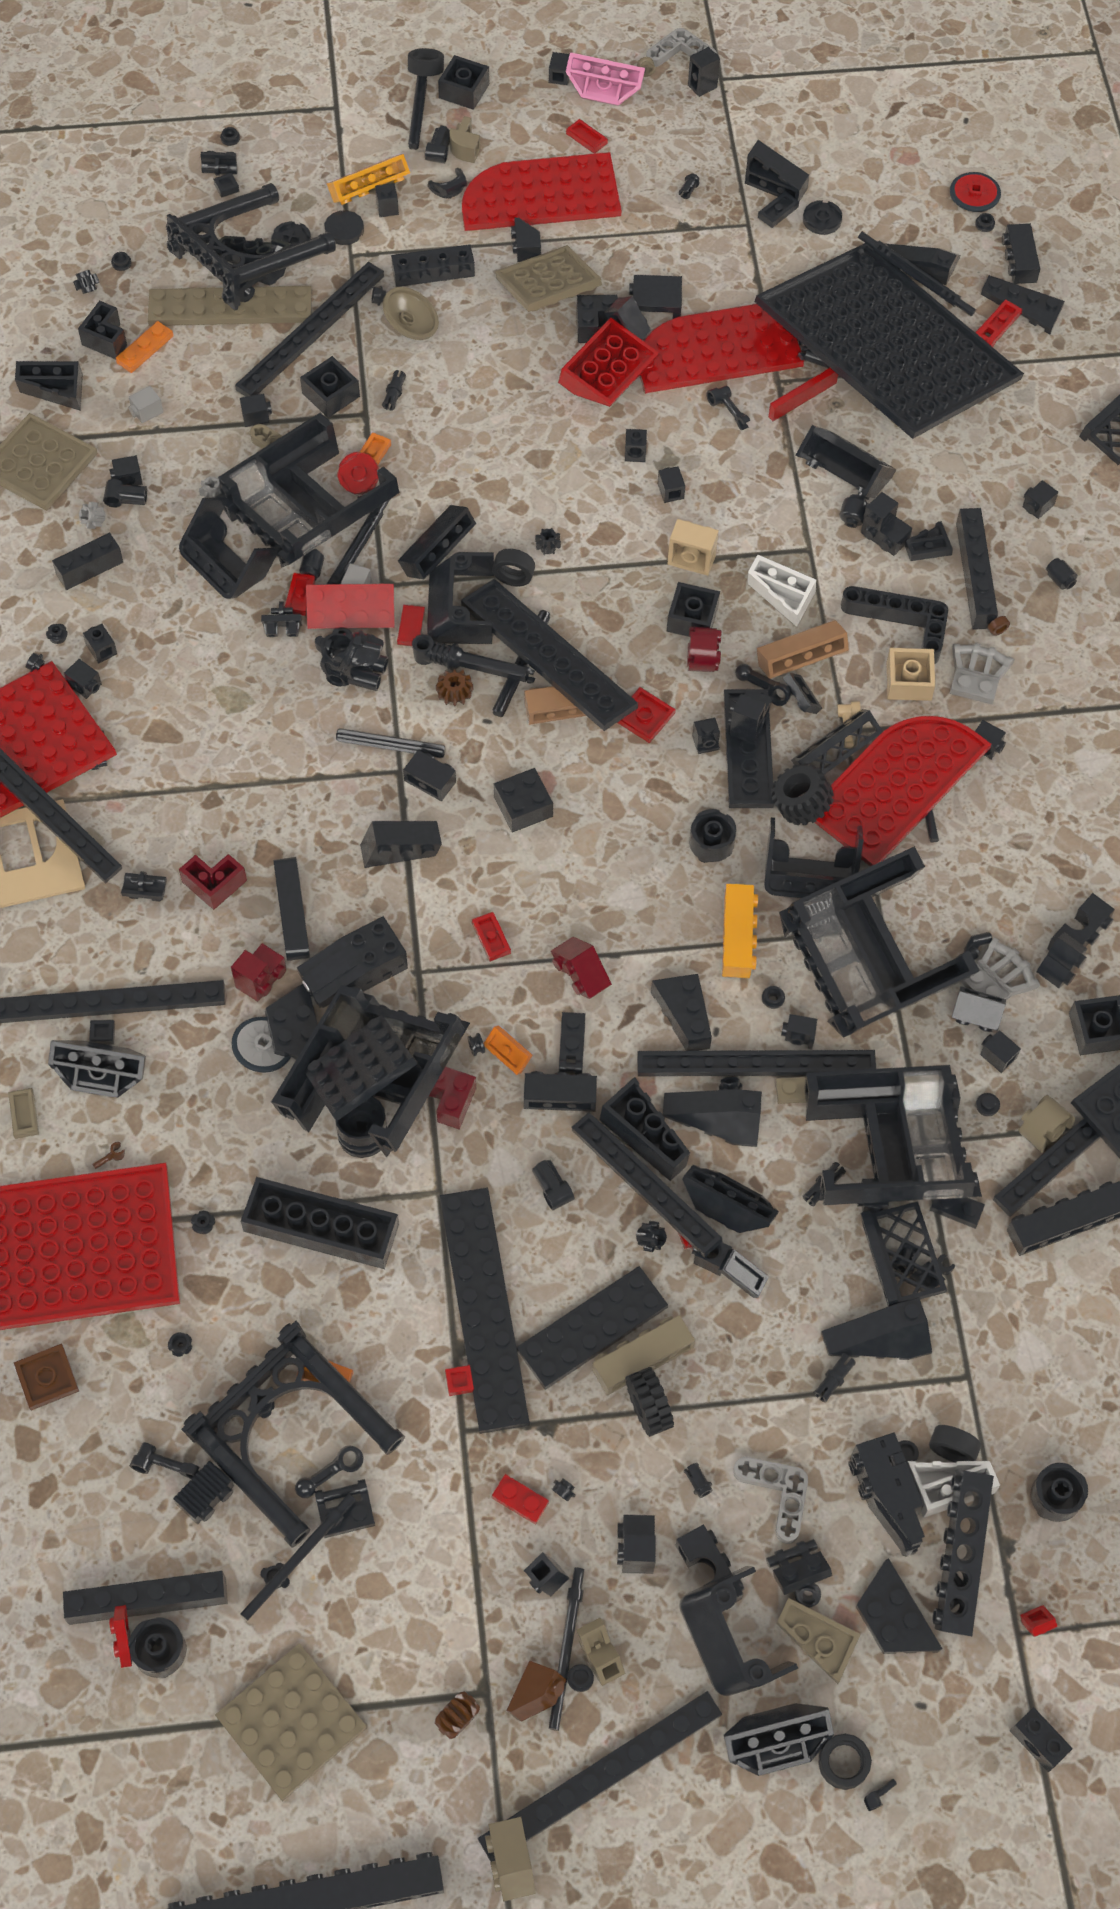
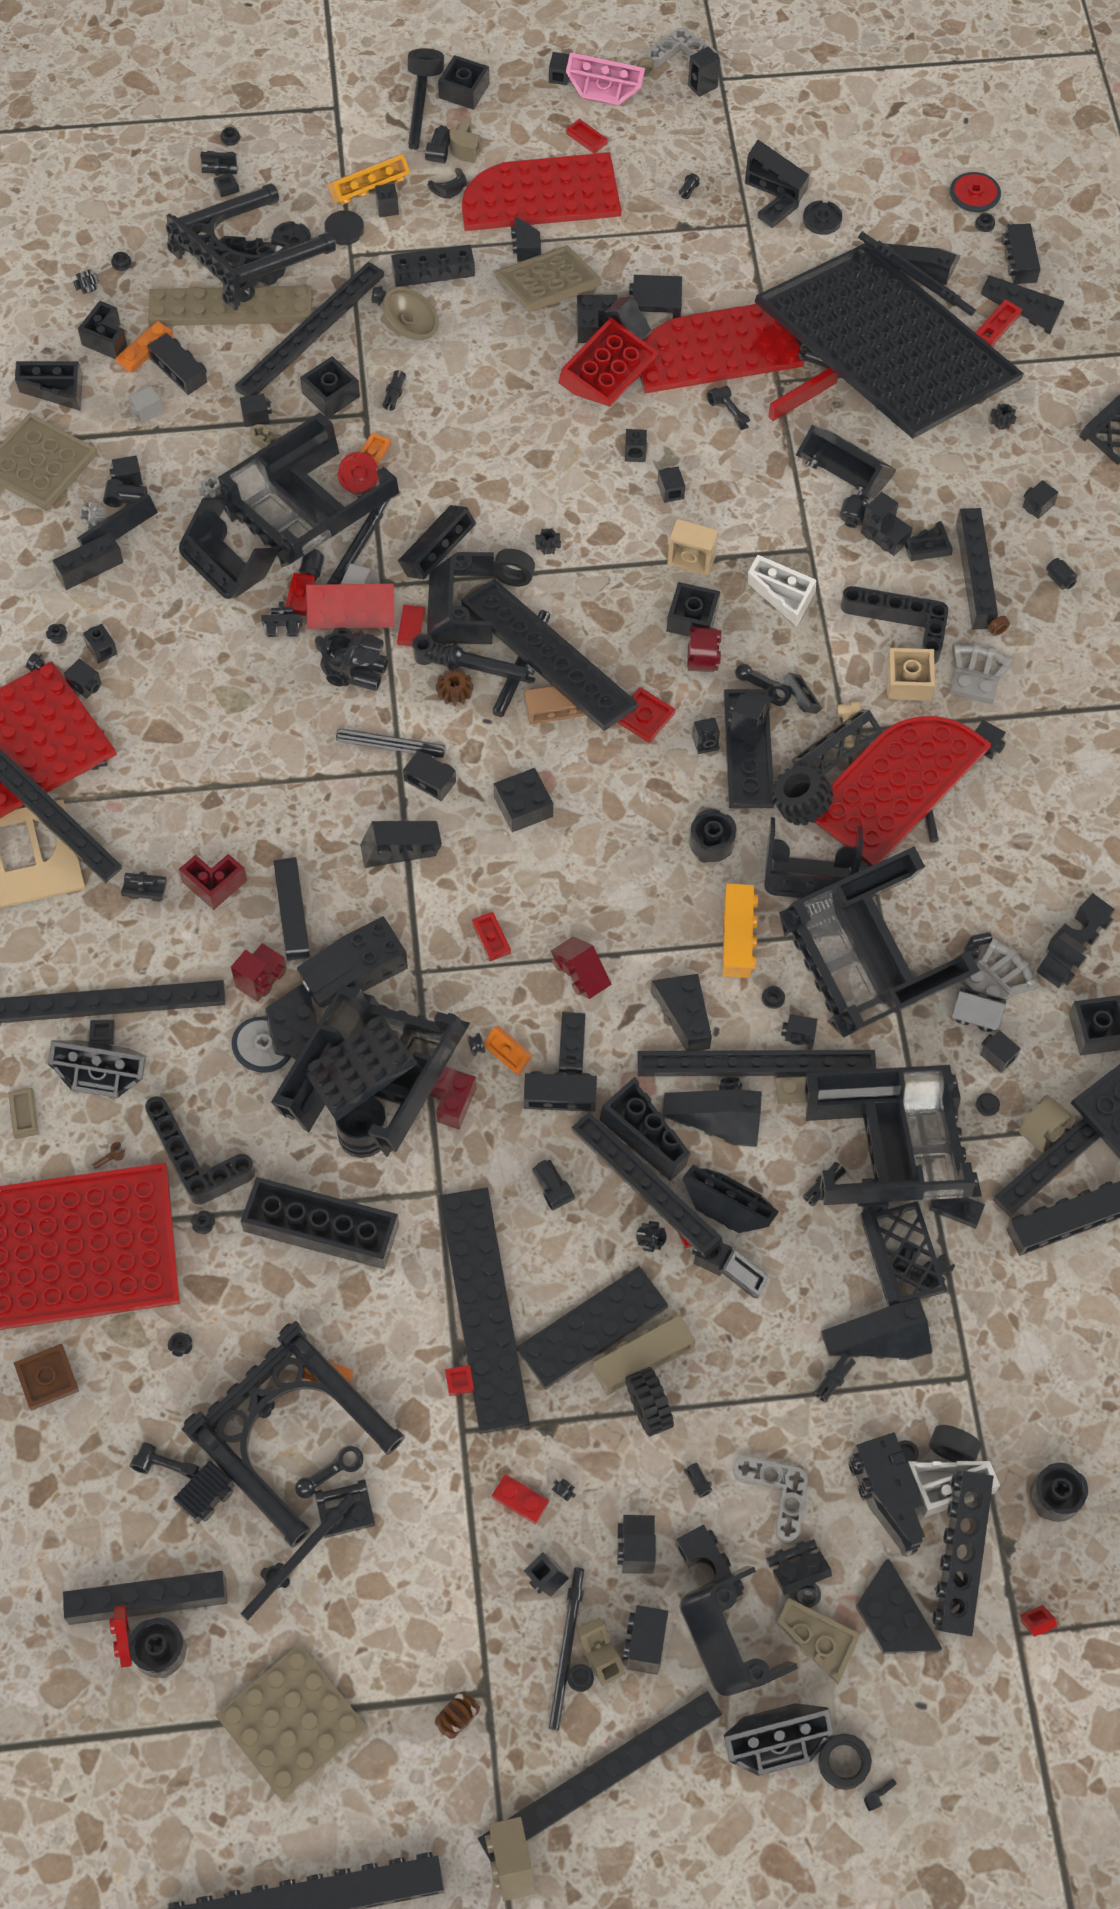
reddish brown slope [506,1661,566,1722] -> none
medium nougat brick [757,620,849,679] -> none
black brick [1009,1707,1073,1772] -> none
none -> black tile [77,493,158,546]
none -> black beam [145,1096,255,1205]
none -> black brick [147,333,207,395]
none -> black brick [622,1605,668,1675]
none -> black gear [990,404,1017,429]

